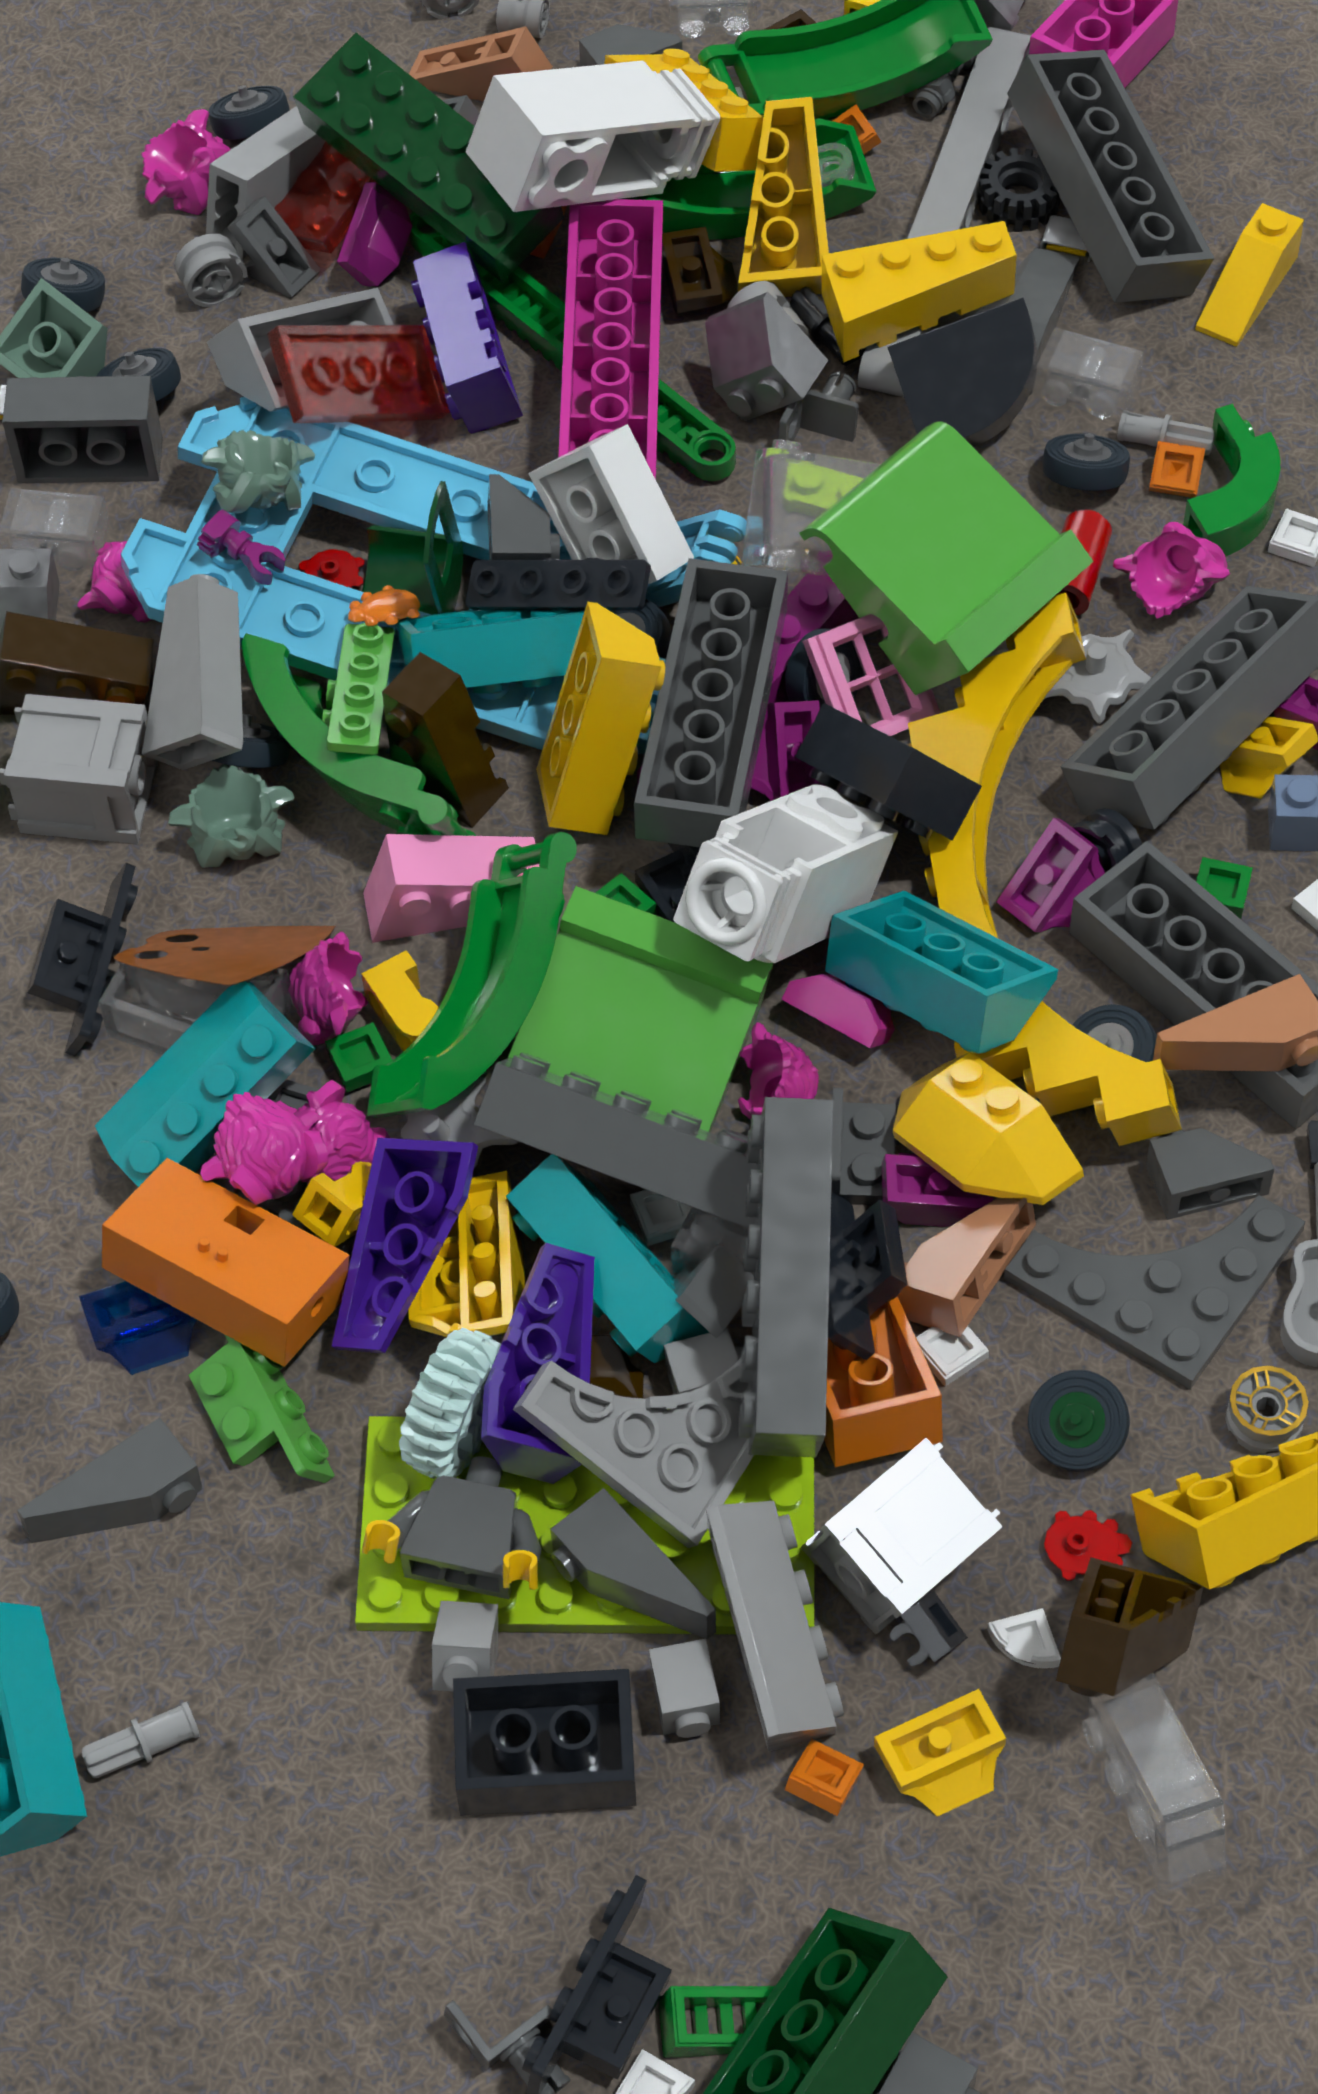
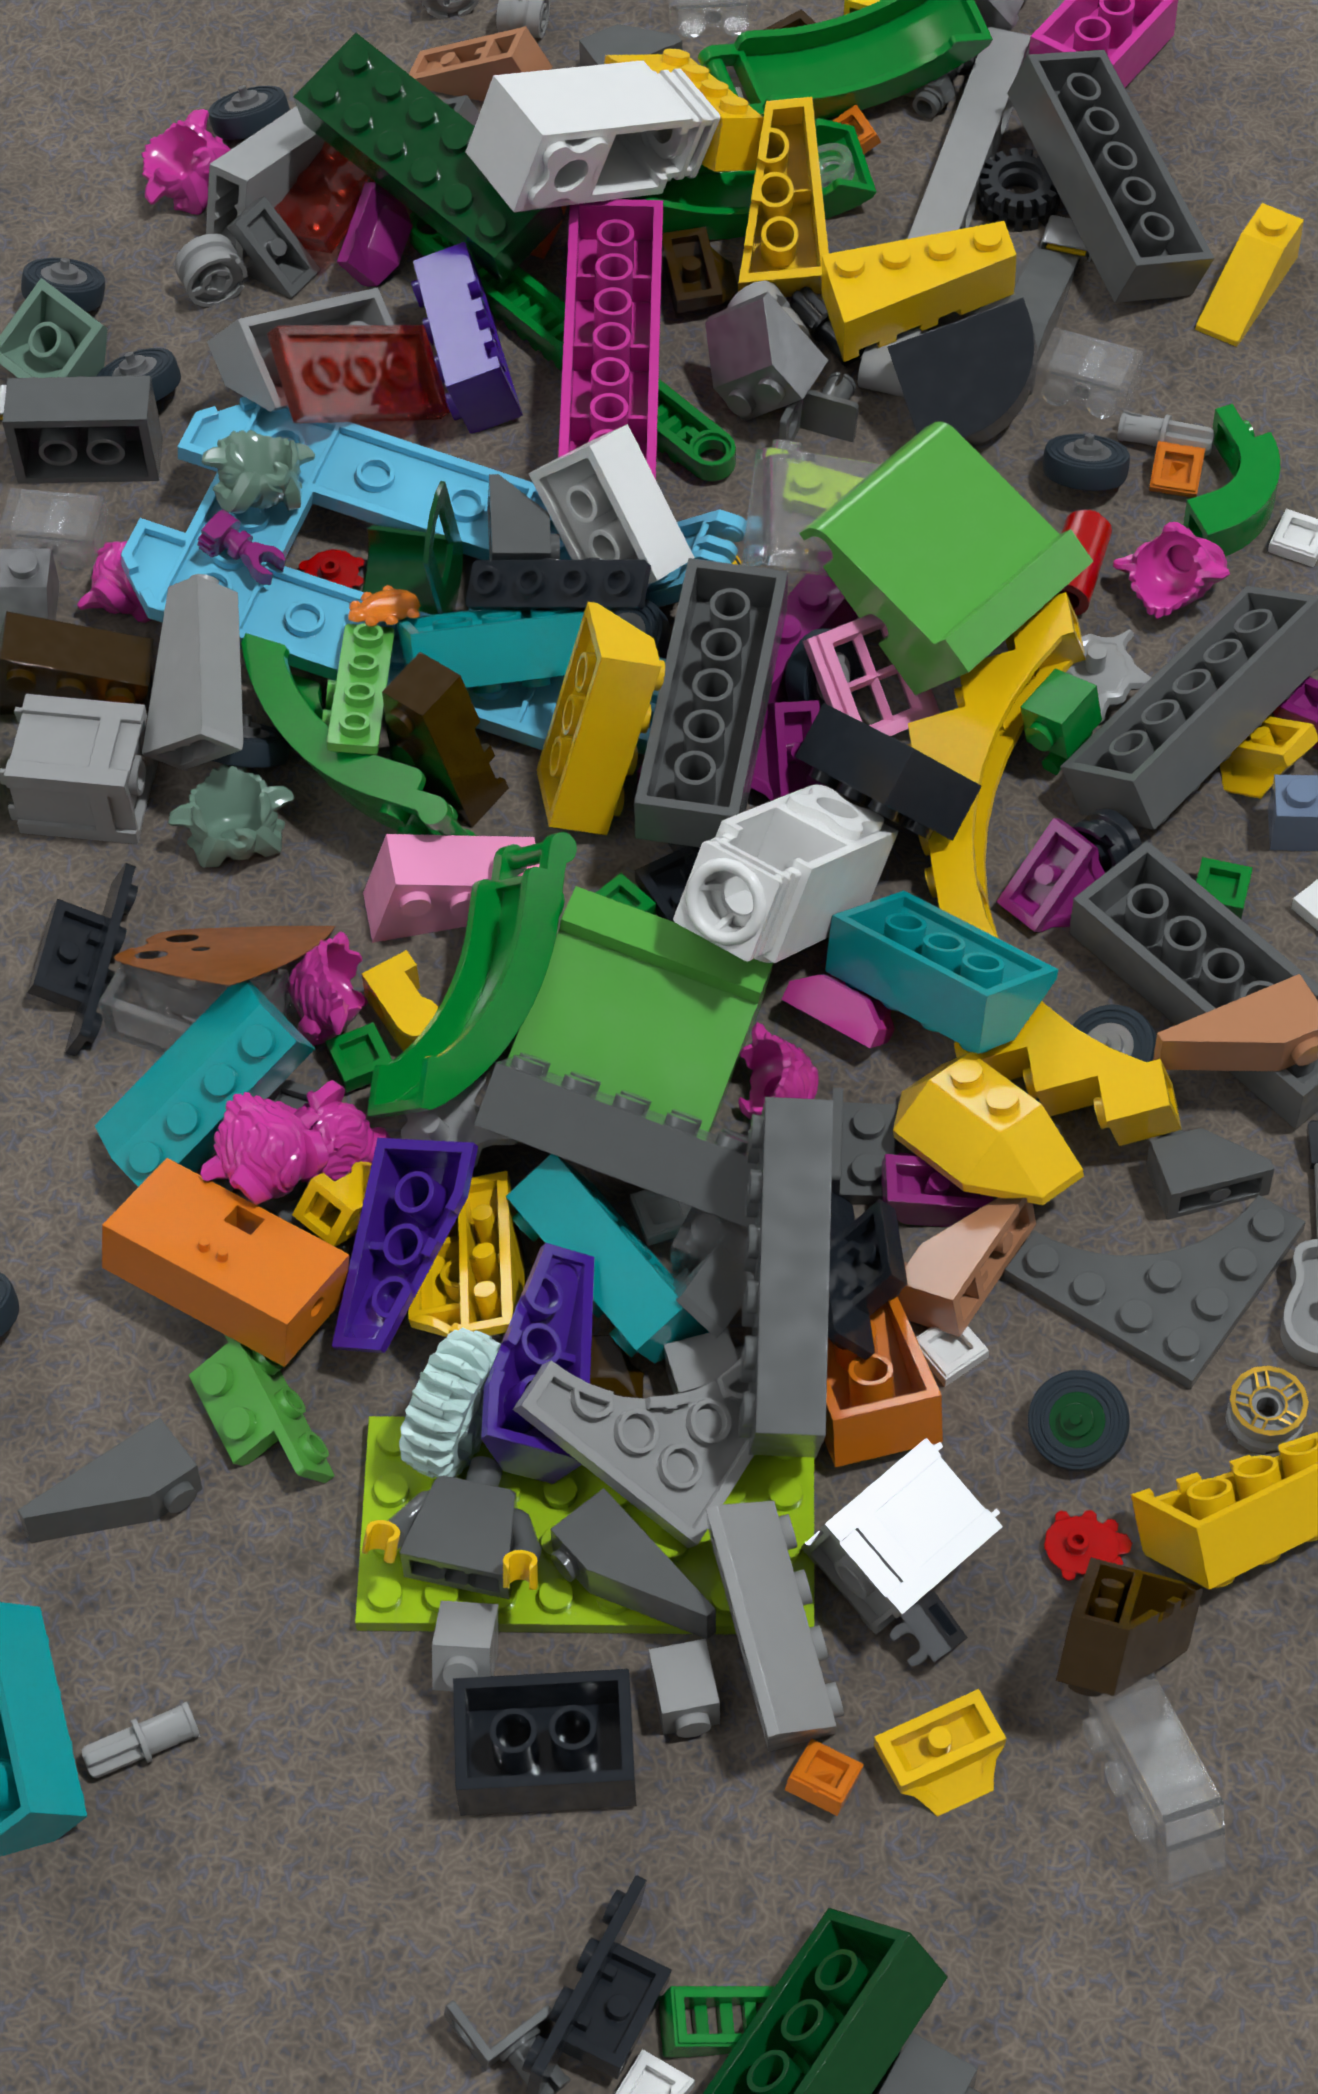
clear blue slope [79,1281,197,1375] -> none
white tile [987,1608,1061,1668] -> none
none -> green brick [1020,668,1102,775]

